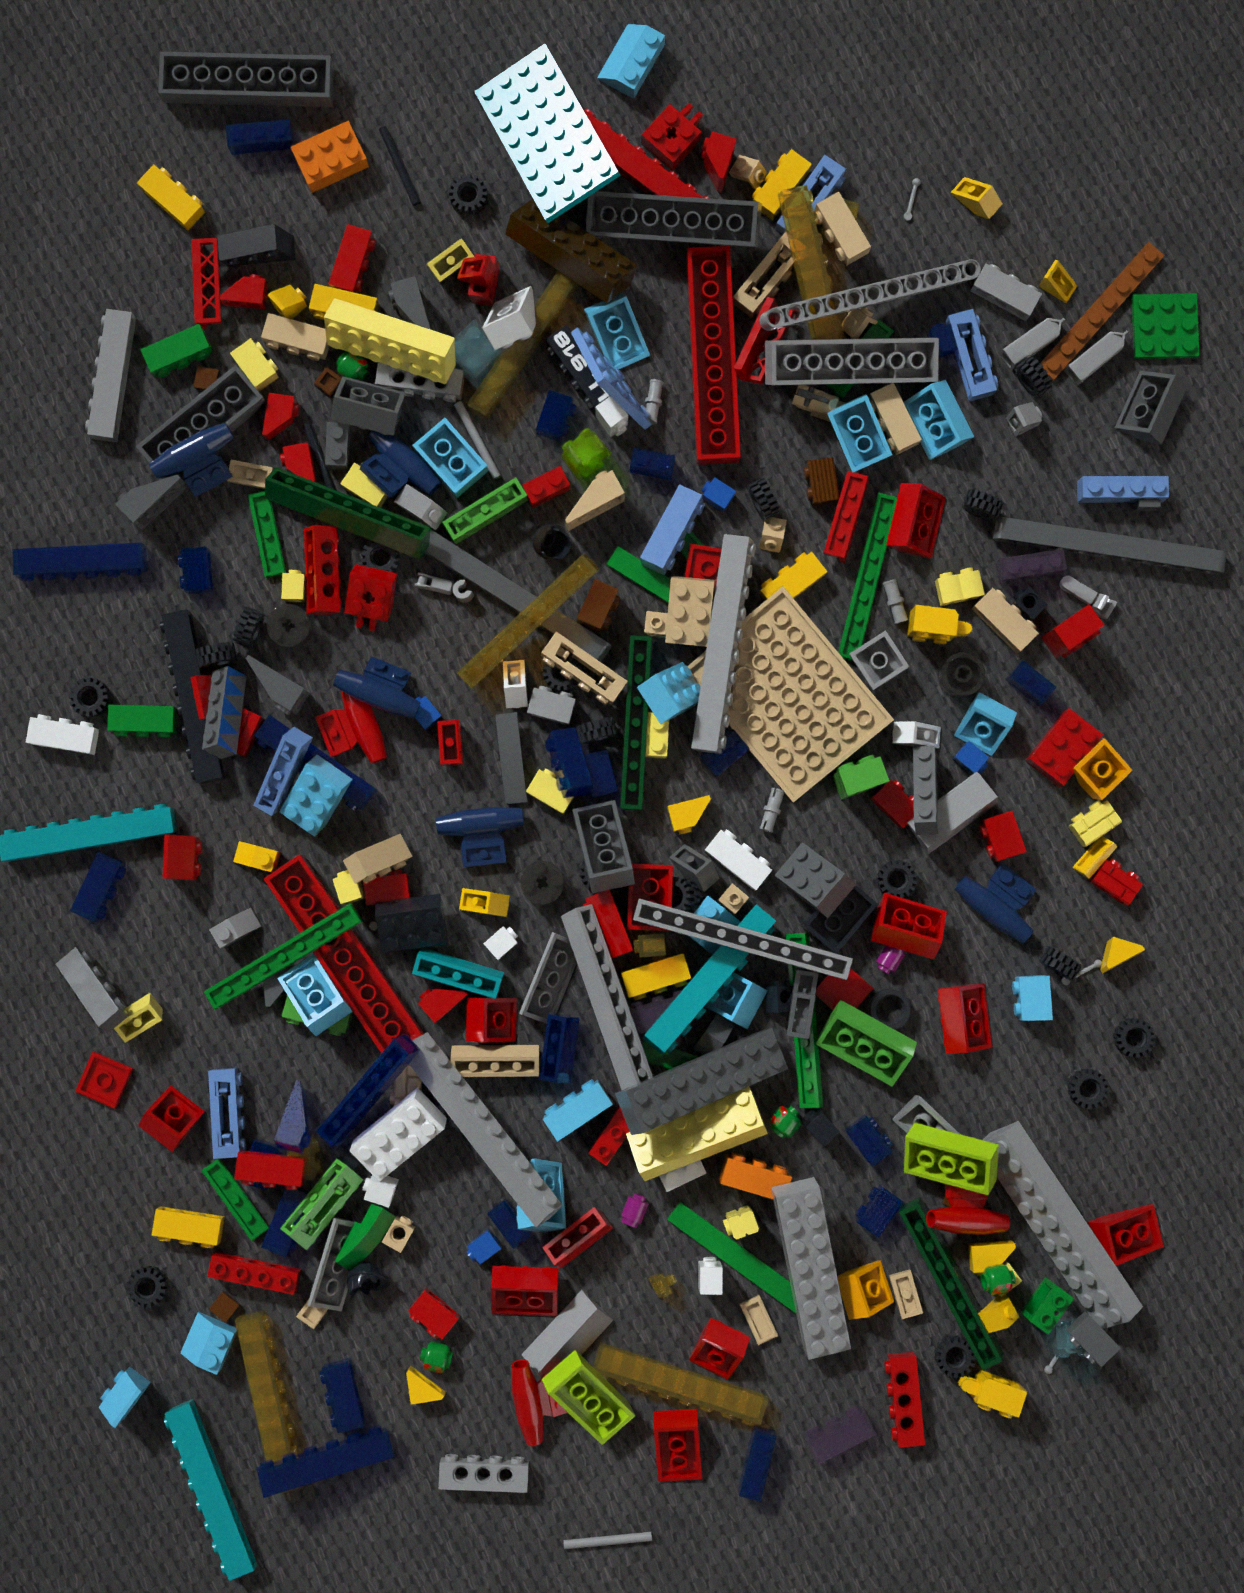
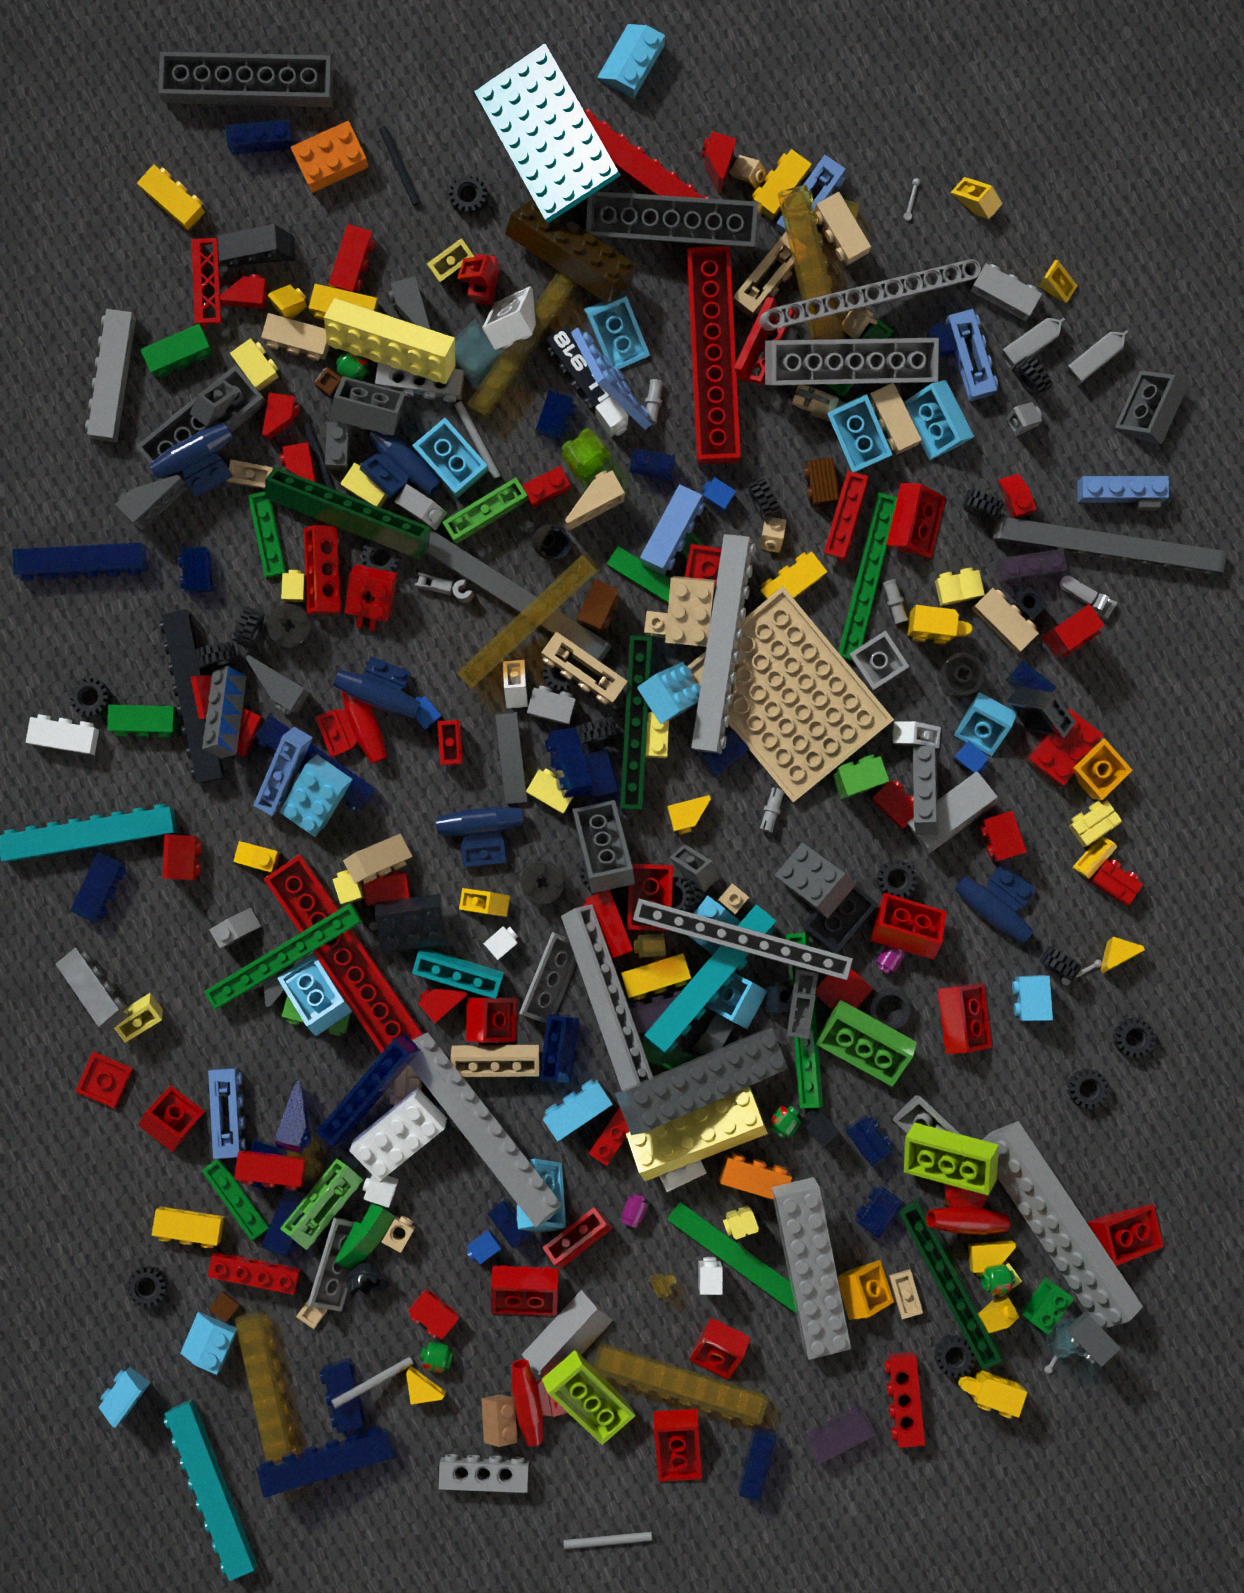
reddish brown tile [194,366,220,390] -> none
red hinge [641,103,703,171] -> none
white brick [704,829,772,891] -> none
tan tile [740,1295,778,1345] -> none
dark orange plate [1040,242,1165,382] -> none
green plate [1132,293,1199,359] -> none
none -> dark grey slope [190,379,239,426]
none -> light grey bar [331,1357,413,1409]
none -> medium nougat brick [481,1395,517,1447]
none -> red slope [998,473,1036,519]
none -> black window [1007,686,1076,738]

